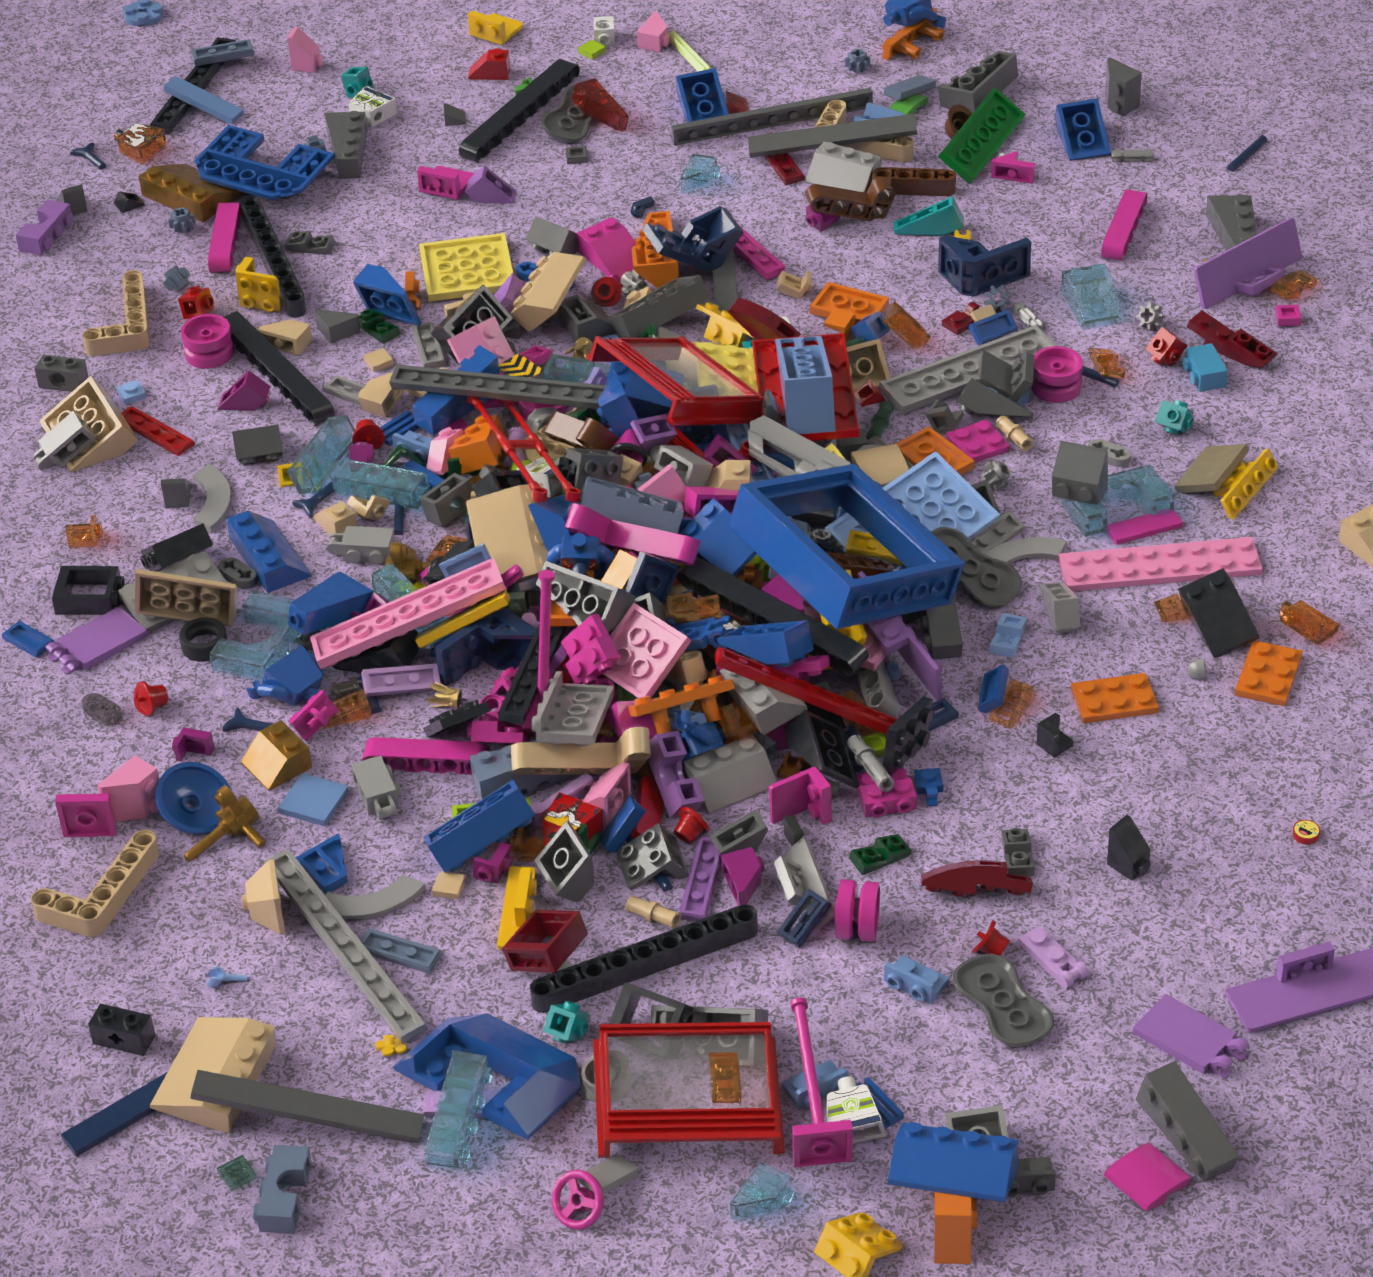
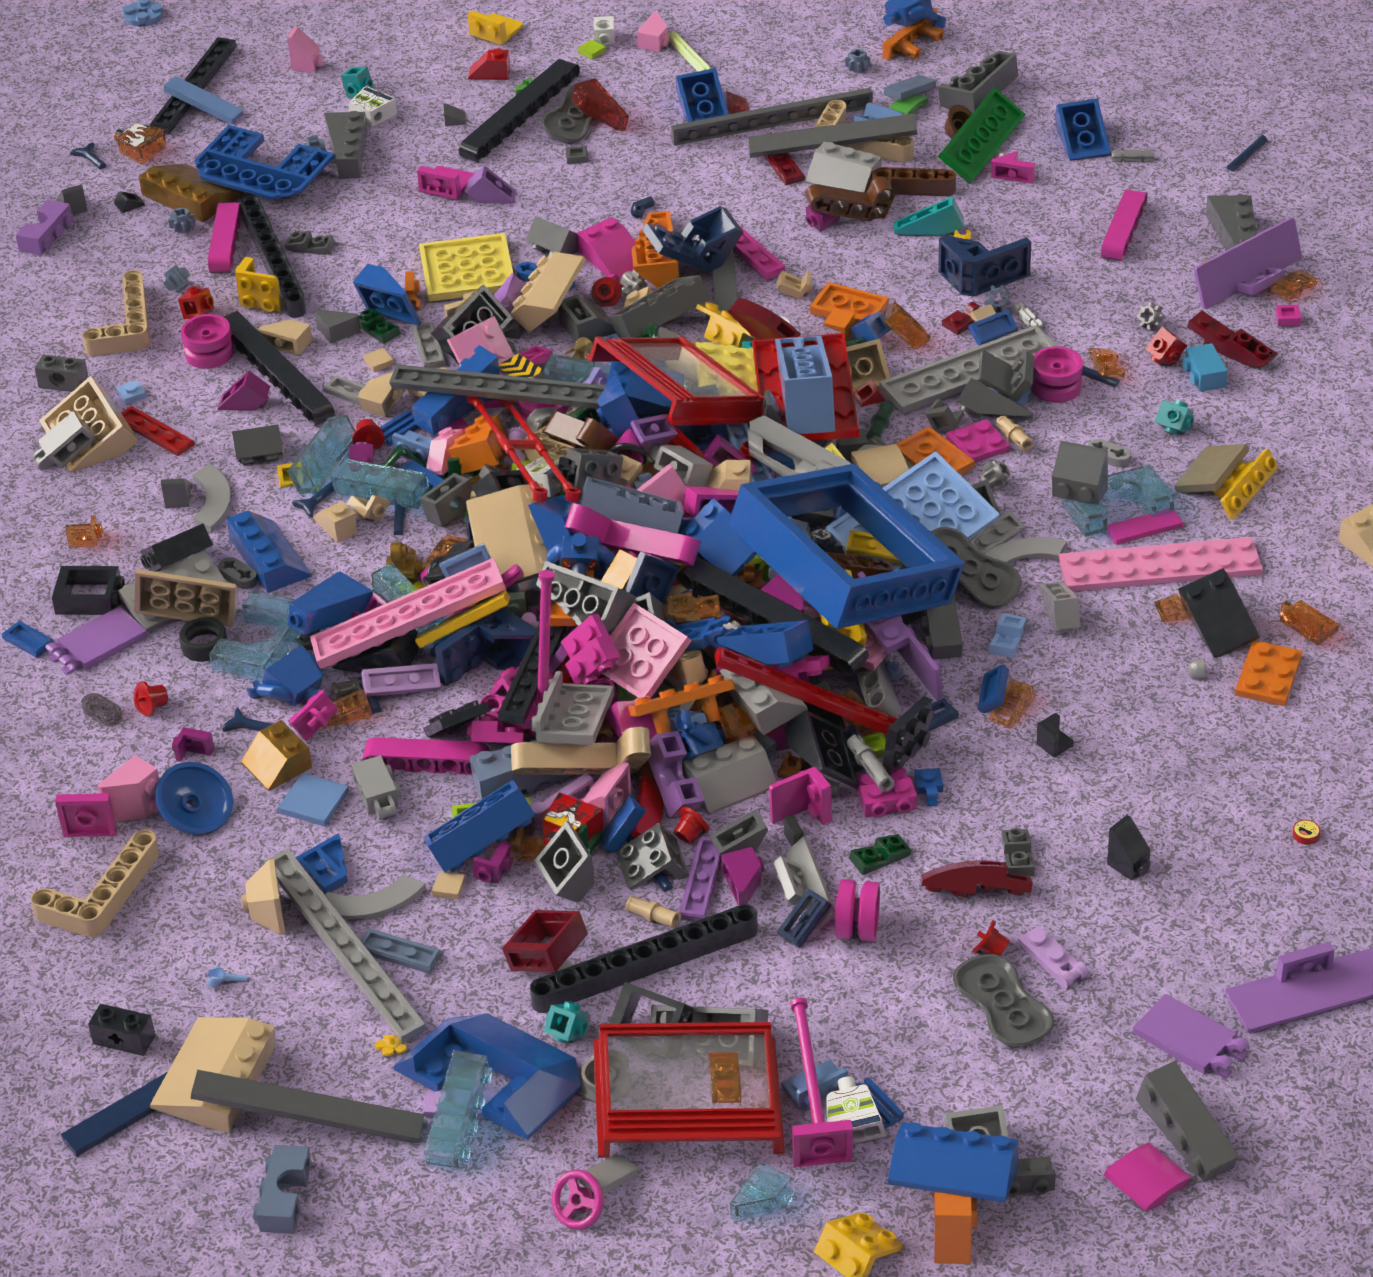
pearl gold piece [184,785,266,861] -> none
sand blue tile [191,39,254,66] -> none
tile [217,1155,257,1191] -> none
light grey brick [327,526,396,564] -> none
pearl gold piece [427,682,467,708] -> none
yellow bracket [497,866,537,950] -> none
clear light blue slope [681,154,720,194] -> none
medium blue bracket [884,955,949,1004] -> none
clear light blue slope [1061,264,1125,330] -> none
orange plate [1071,673,1159,724] -> none
dark grey slope [1105,57,1142,116] -> none

